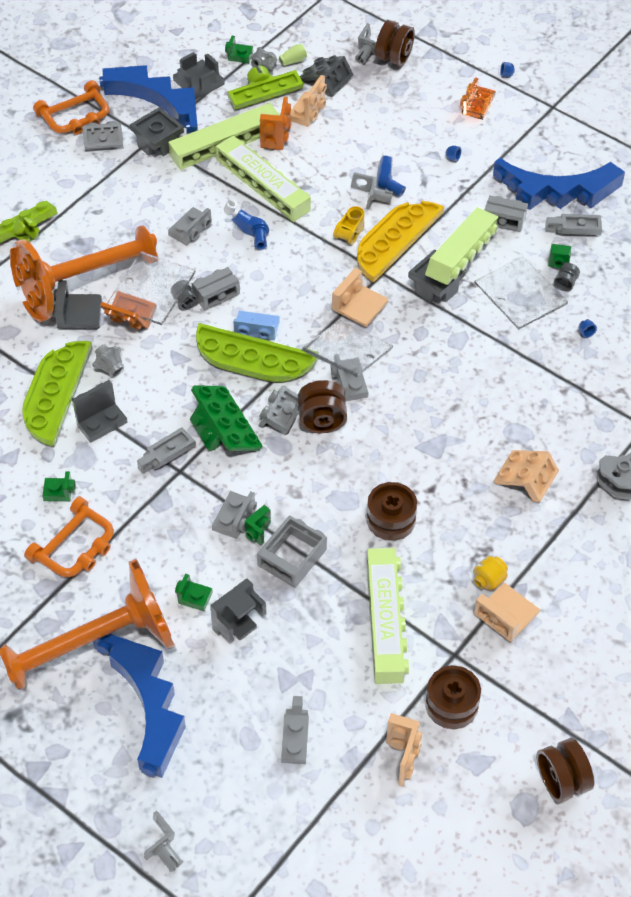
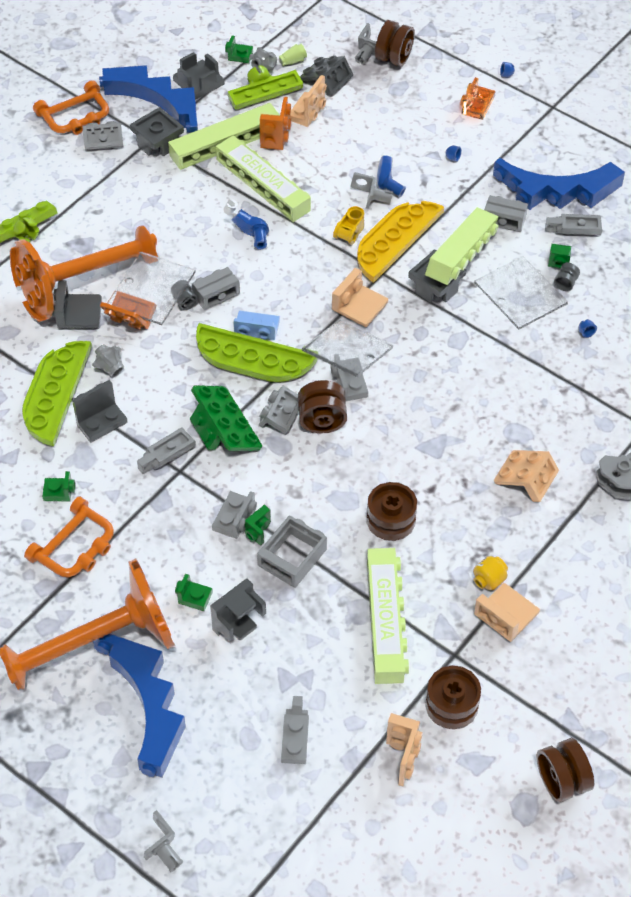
light grey bracket [168,207,212,246] -> none

